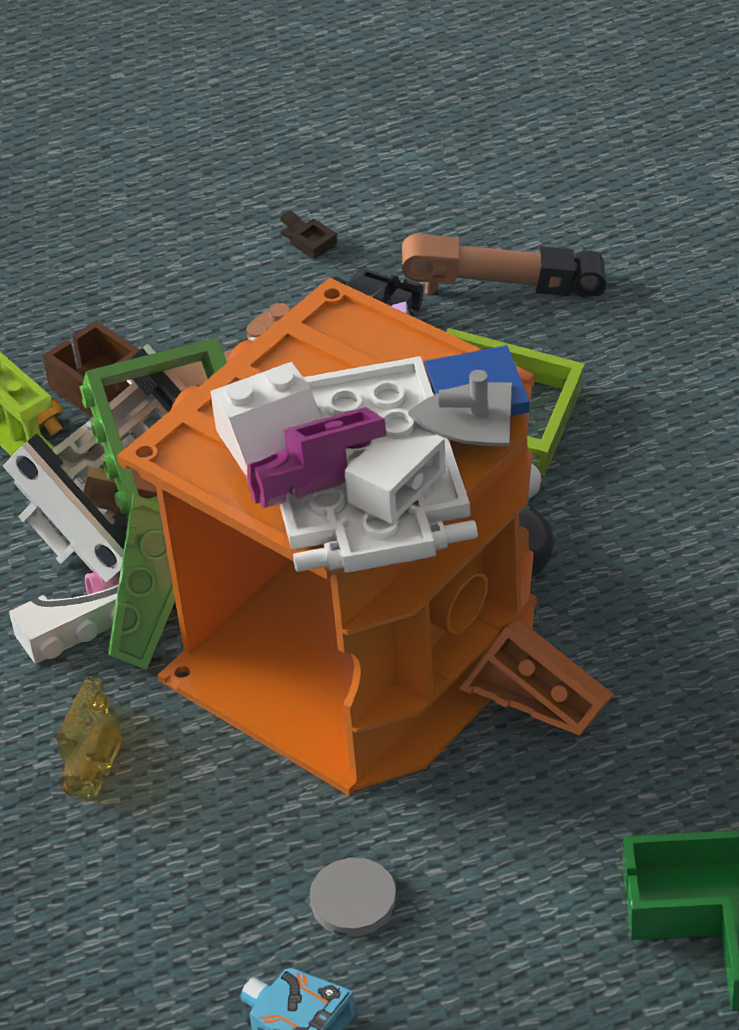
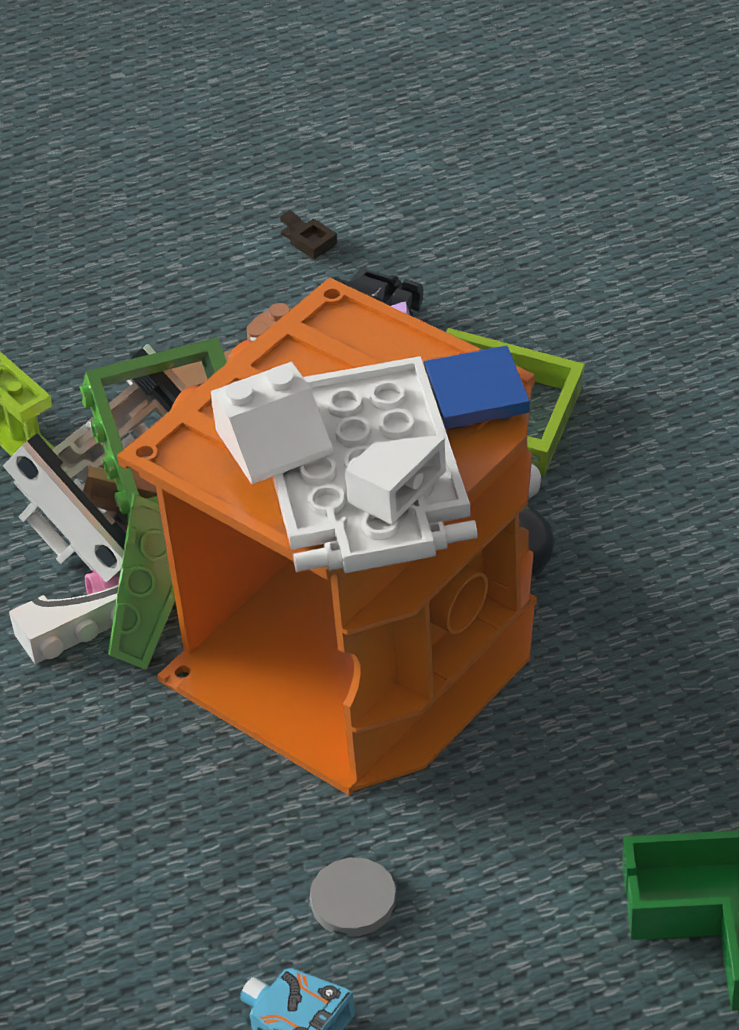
light orange tile [37,399,64,436] -> none
reddish brown piece [42,321,140,417] -> none
clear yellow plate [56,676,122,802] -> none
magenta plate [247,407,387,508] -> none
nougat piece [402,233,606,297] -> none
light grey shield [408,370,512,446] -> none
orange wedge [459,618,614,736] -> none

